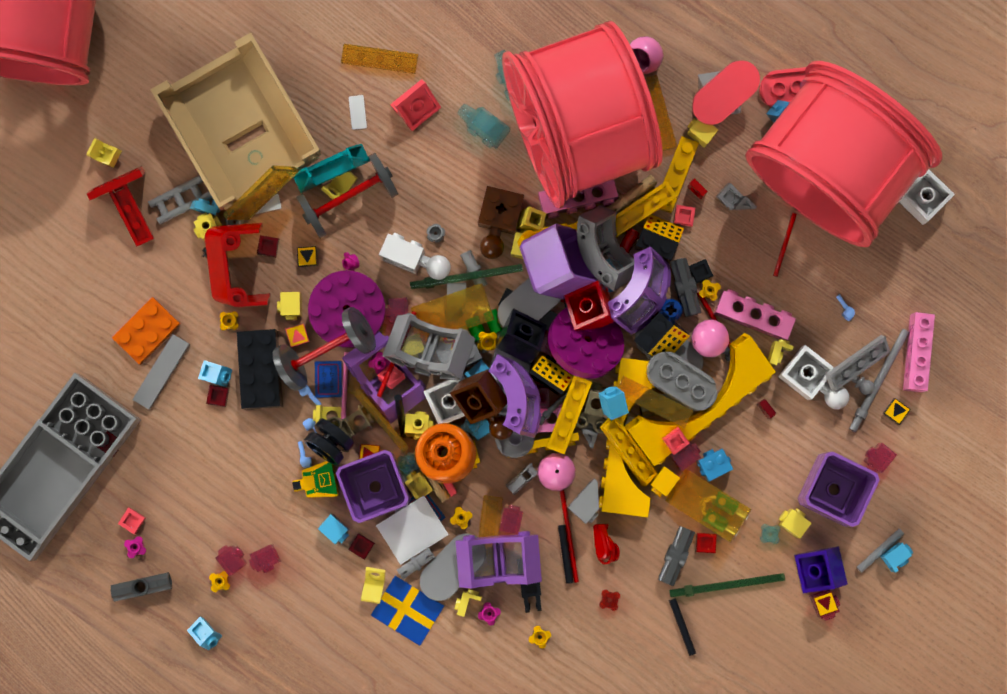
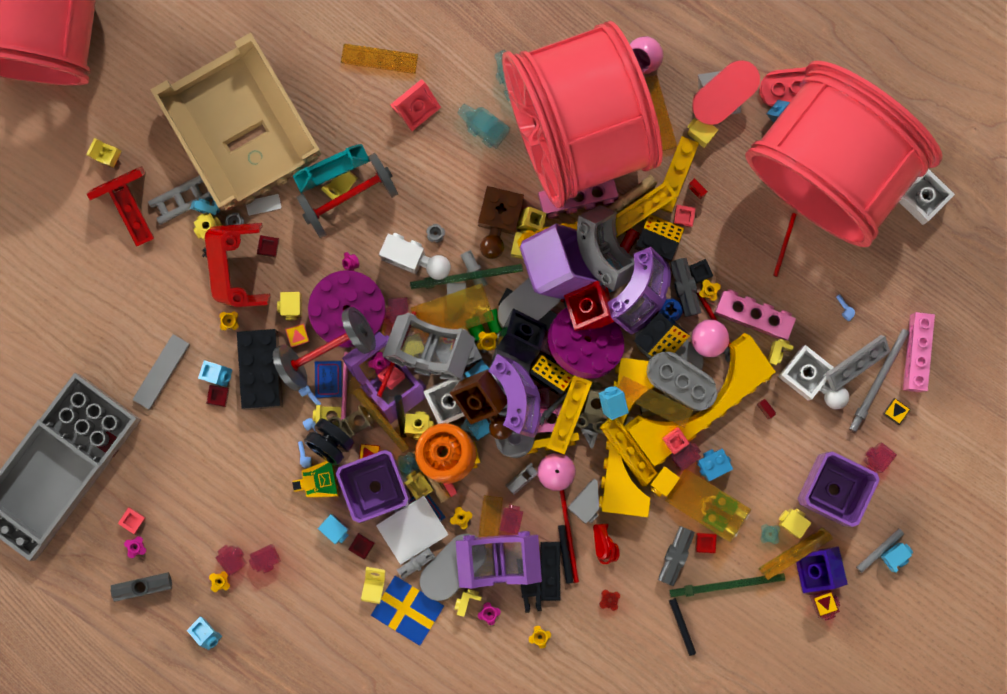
orange plate [112,297,180,365] -> none
clear yellow tile [223,166,298,220] -> none
tile [297,246,318,267] -> none
white sticker [349,95,367,130] -> none
light grey slope [716,183,757,210] -> none
light grey bar [851,376,875,395] -> none
none -> black tile [541,542,561,601]
none -> clear yellow tile [759,528,833,580]

